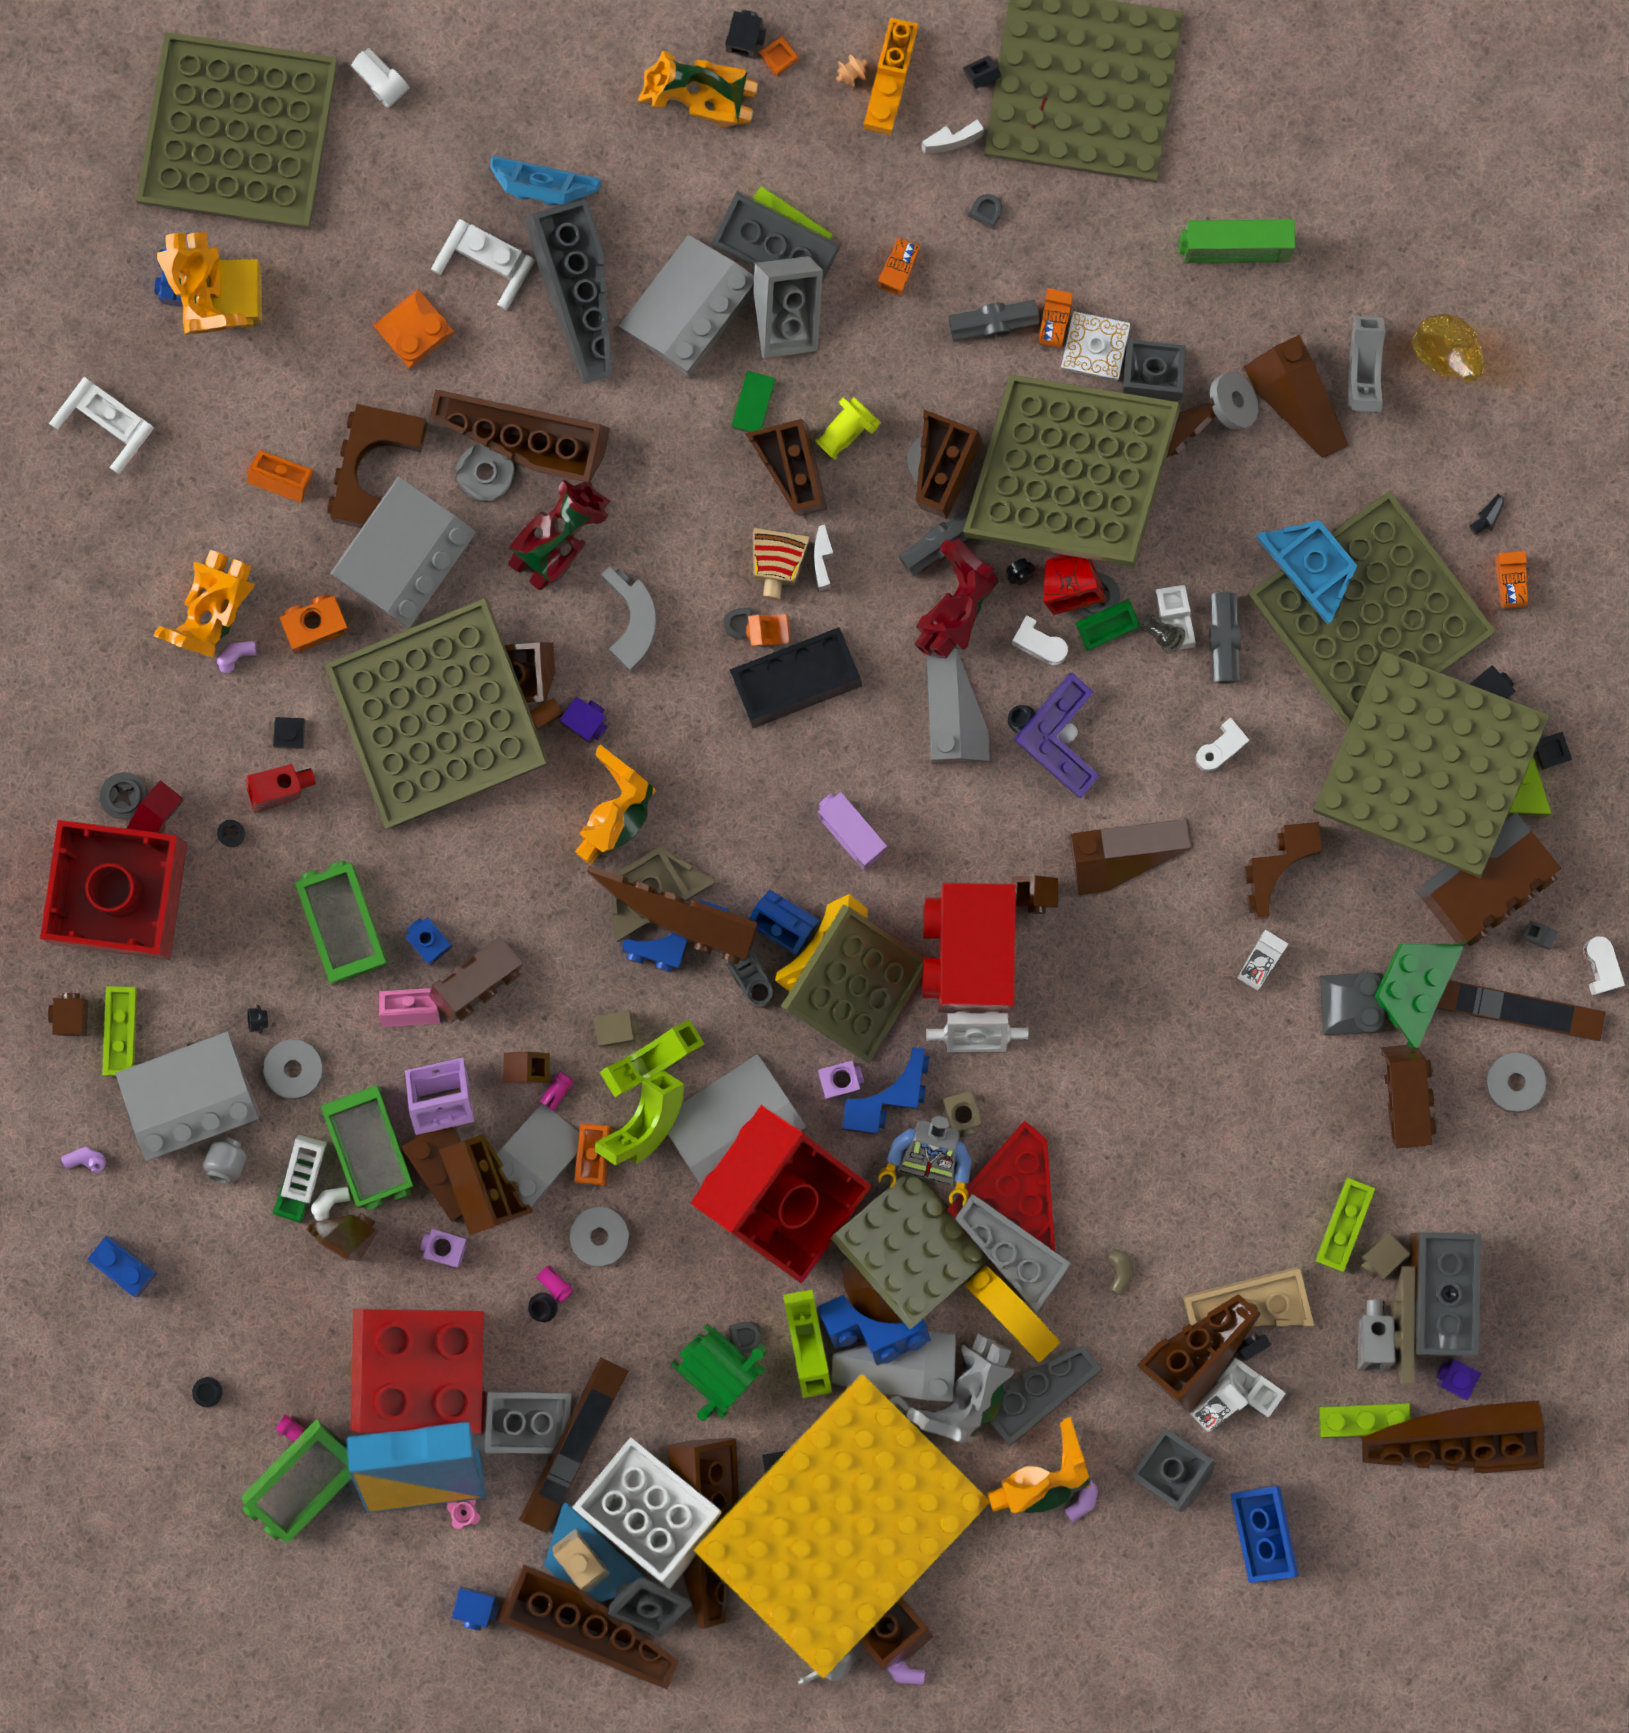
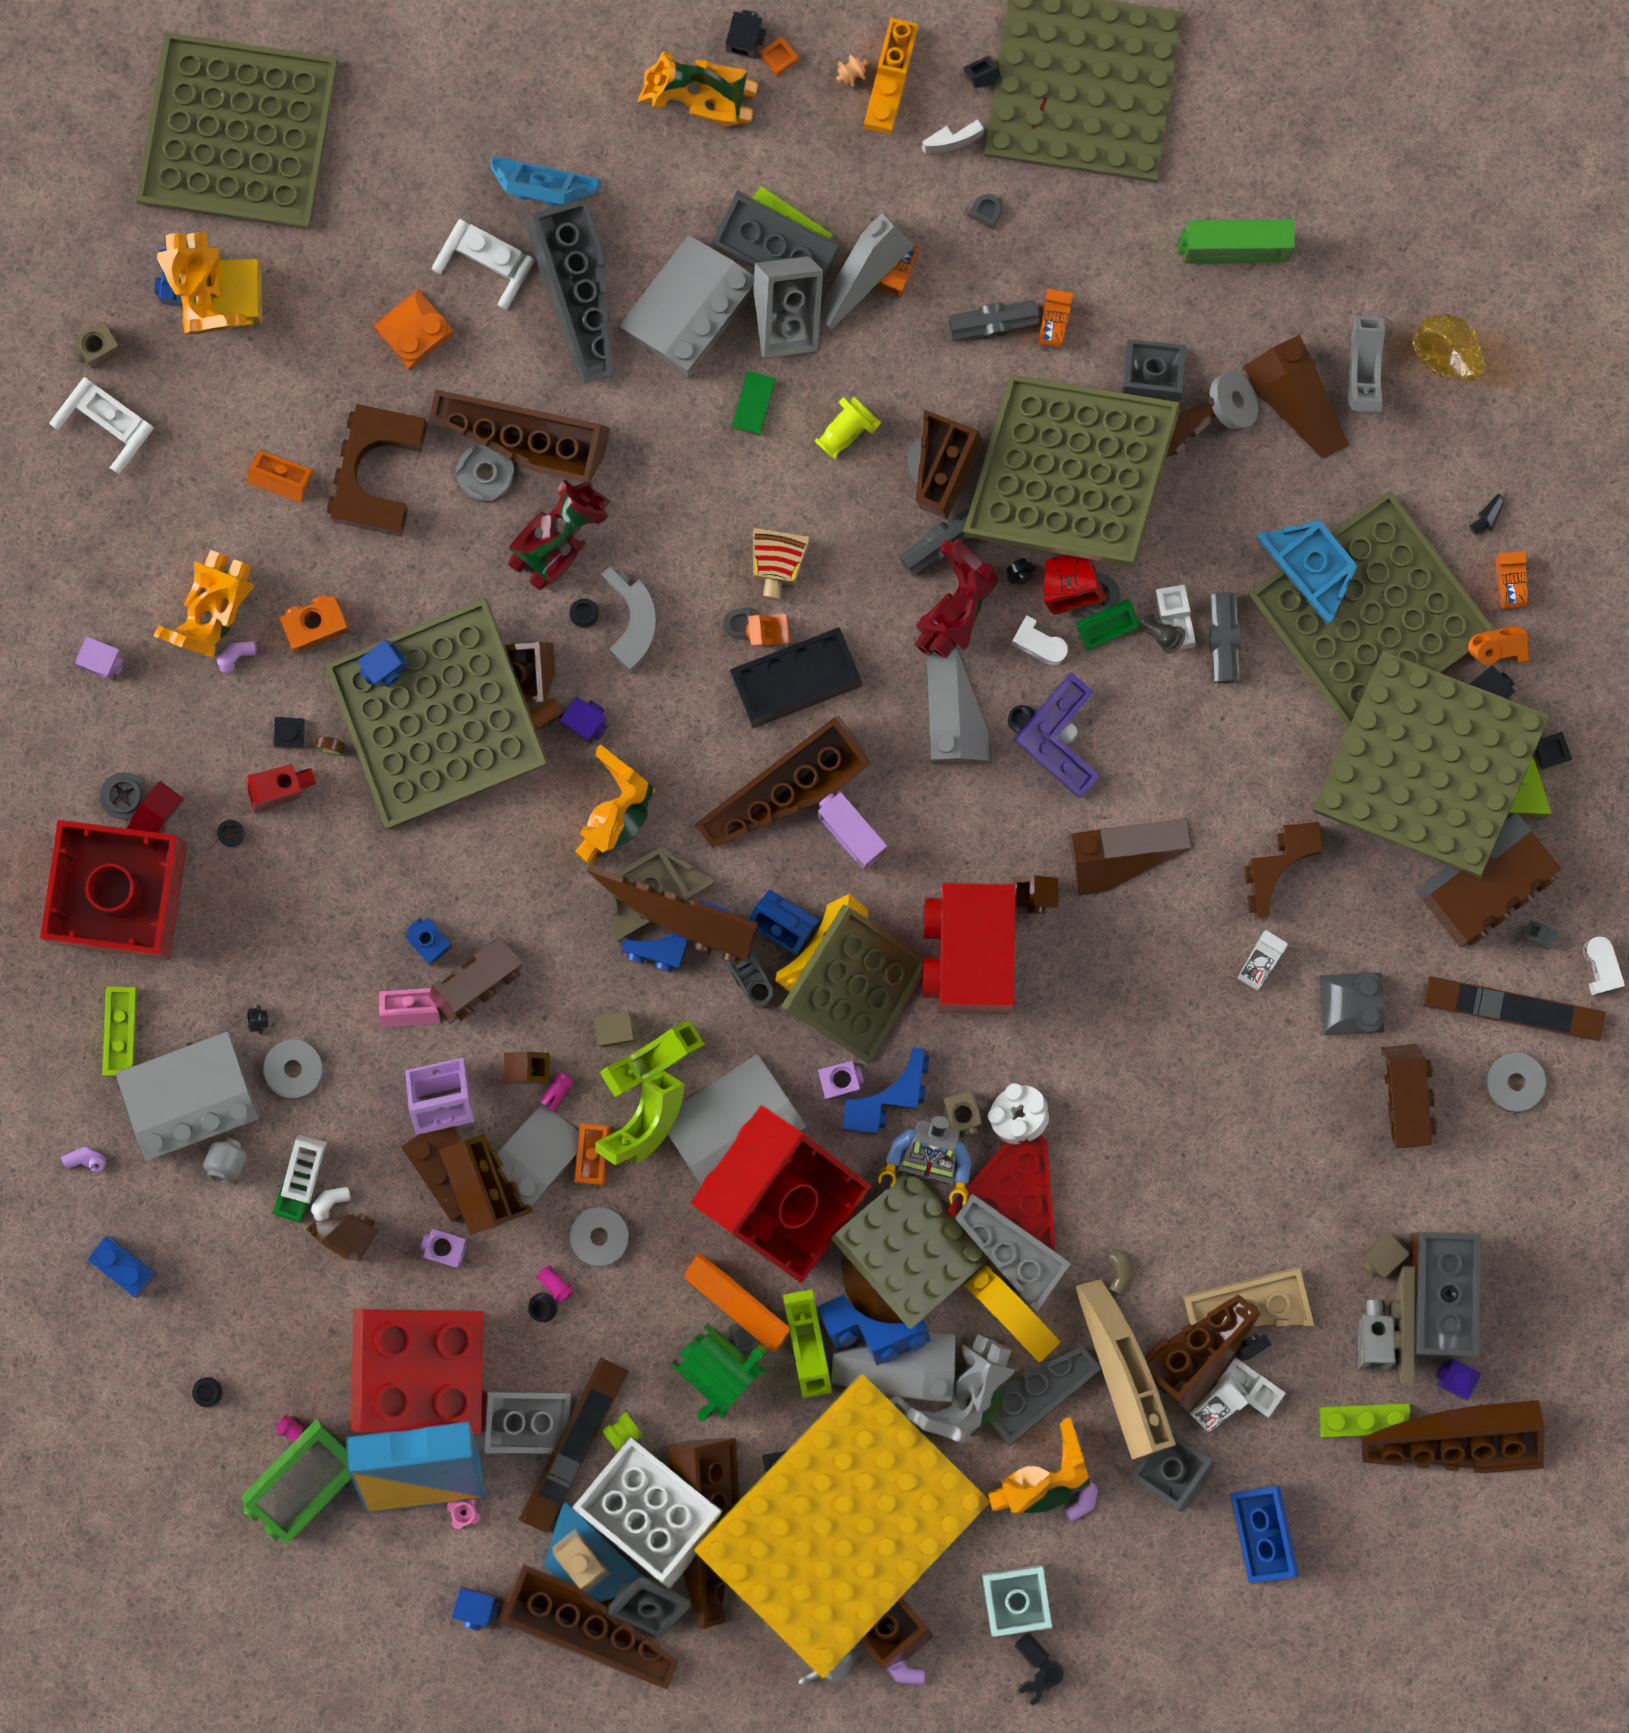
reddish brown brick [48,993,88,1036] -> none
window [295,860,389,985] -> none
clear window [321,1085,416,1211] -> none
light grey slope [330,477,476,628] -> none
white piece [351,48,410,108] -> none
reddish brown wedge [745,419,827,516] -> none
white slope [814,525,833,592] -> none
white plate [926,1011,1028,1052] -> none
white plate [1061,311,1131,382] -> none
white leg [1195,718,1250,772] -> none
lime plate [1314,1177,1375,1272] -> none
green wing [1374,943,1464,1049] -> none
none -> dark tan brick [74,321,123,369]
none -> lavender brick [75,636,125,681]
none -> reddish brown tile [314,736,345,756]
none -> blue brick [357,640,410,687]
none -> black plate [570,599,599,628]
none -> lime wheel [602,1412,644,1452]
none -> orange slope [684,1253,791,1352]
none -> reddish brown wedge [695,716,871,848]
none -> light grey wedge [820,213,915,329]
none -> light aqua brick [982,1565,1052,1637]
none -> white plate [988,1083,1049,1144]
none -> black bar [1014,1632,1064,1705]
none -> tan slope [1075,1279,1175,1460]
none -> orange leg [1468,625,1529,665]

